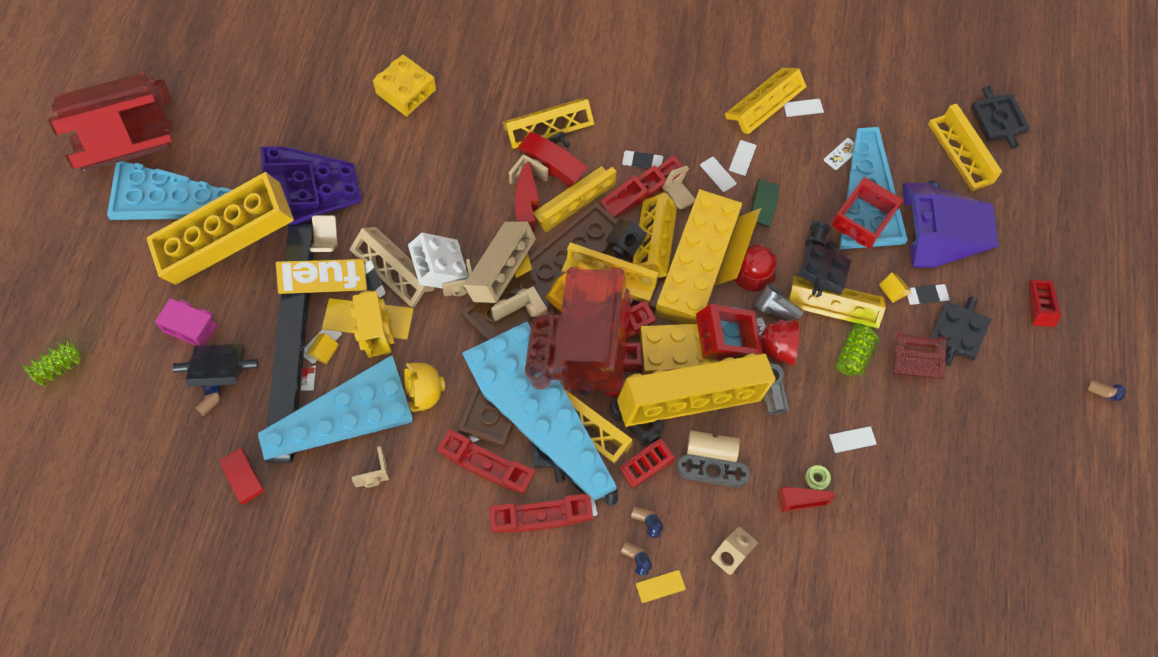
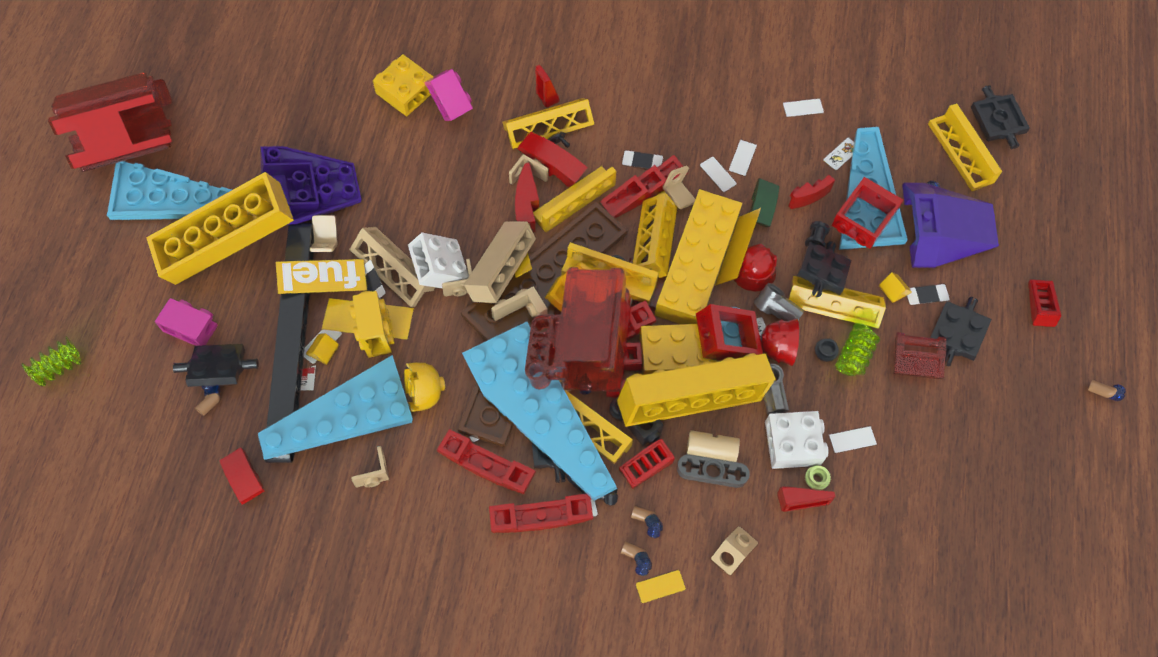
black brick [606,218,647,256] -> none
yellow fence [725,68,806,134] -> none
none -> dark pink brick [424,69,473,121]
none -> red slope [535,64,560,108]
none -> white brick [765,411,828,469]
none -> red slope [788,175,835,209]
none -> black plate [815,339,839,362]

